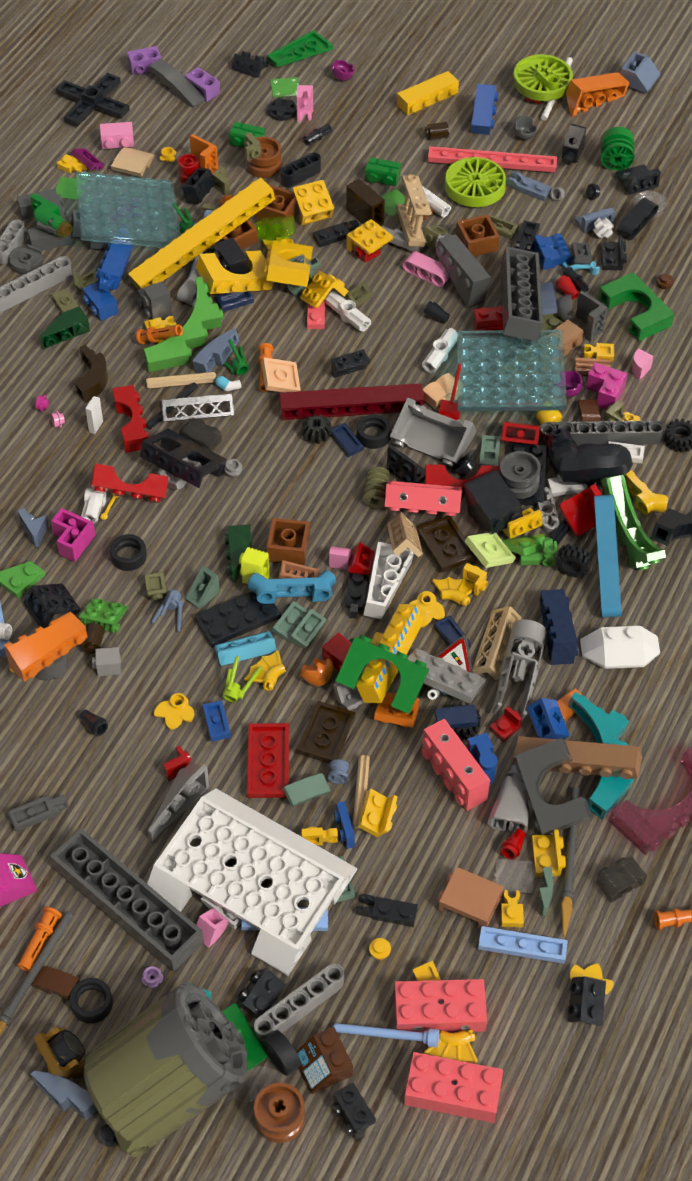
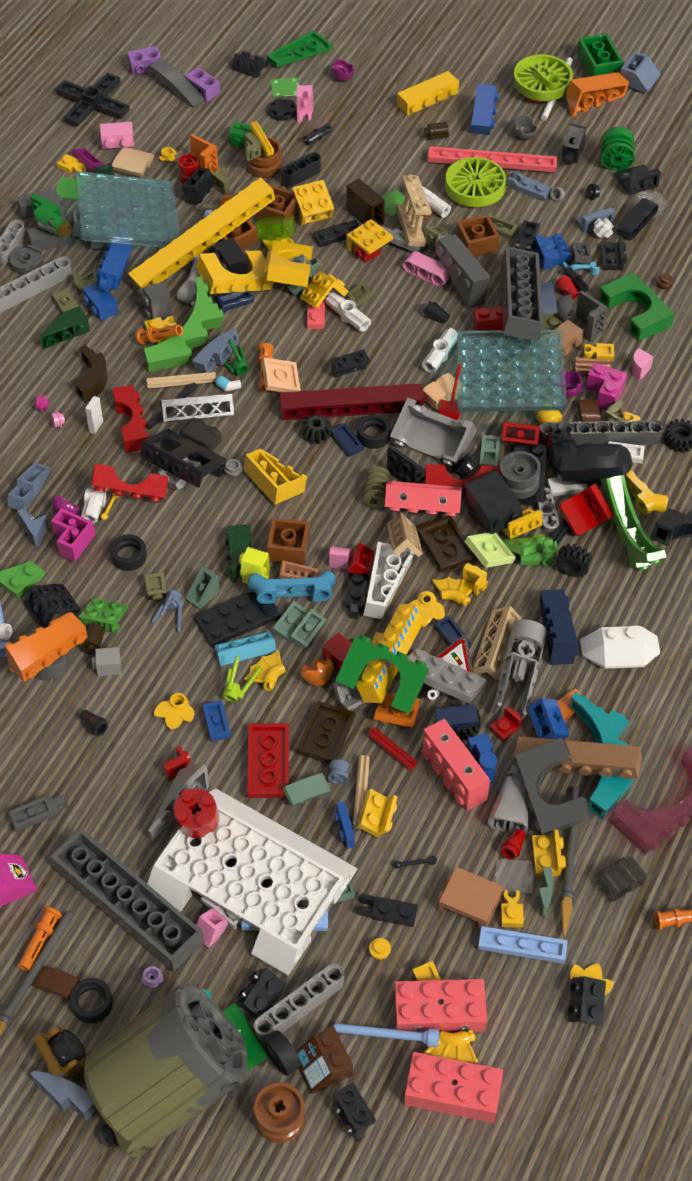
green plant [160,204,194,235] -> none
yellow plate [302,826,338,845] -> none
green brick [365,157,401,186] -> none
dark azure beam [594,494,622,618] -> none
none -> sand blue slope [7,462,51,510]
none -> magenta hair [52,495,80,515]
none -> clear green tile [96,163,115,183]
none -> red brick [174,789,220,838]
none -> yellow wedge [244,449,307,505]
none -> yellow axle [250,121,274,156]
none -> red axle [368,727,417,771]
none -> black hinge [394,856,437,869]
none -> green brick [577,33,624,77]

